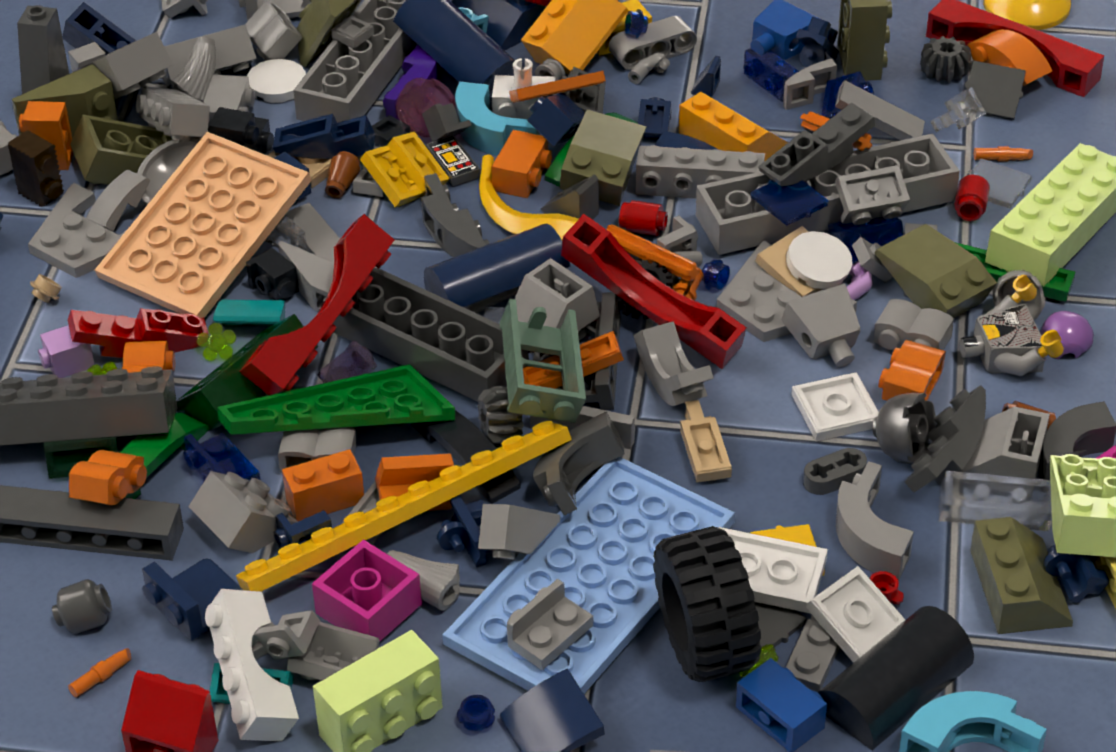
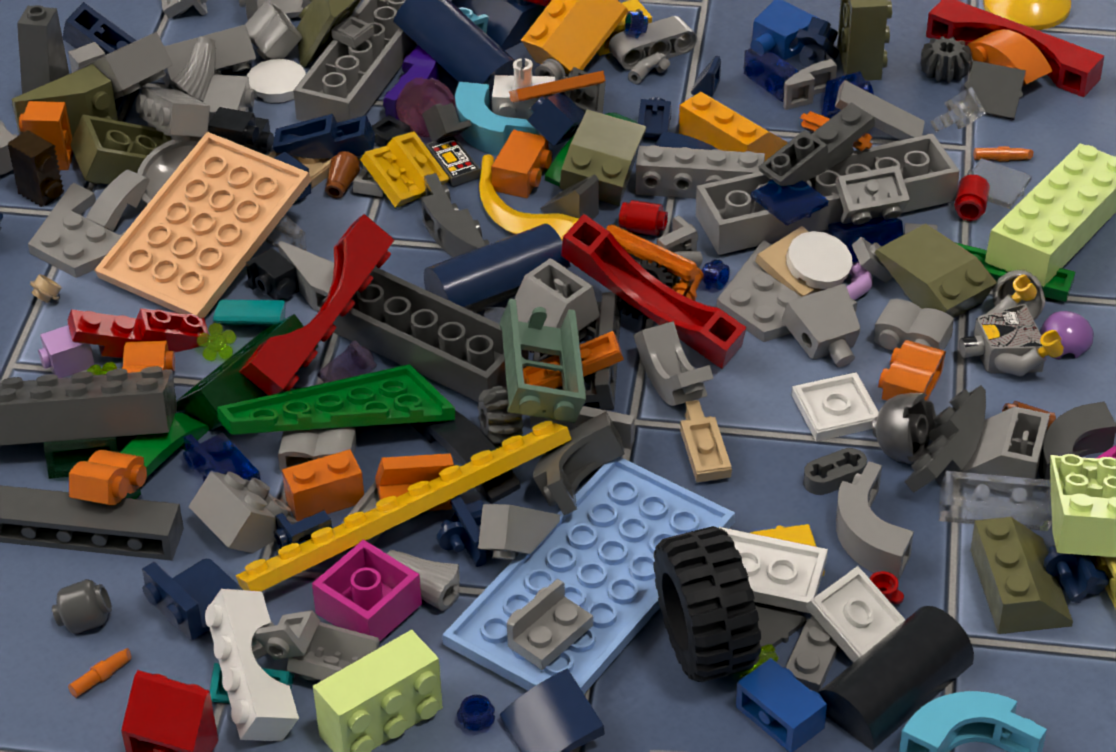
light grey tile [282,203,340,262] -> none

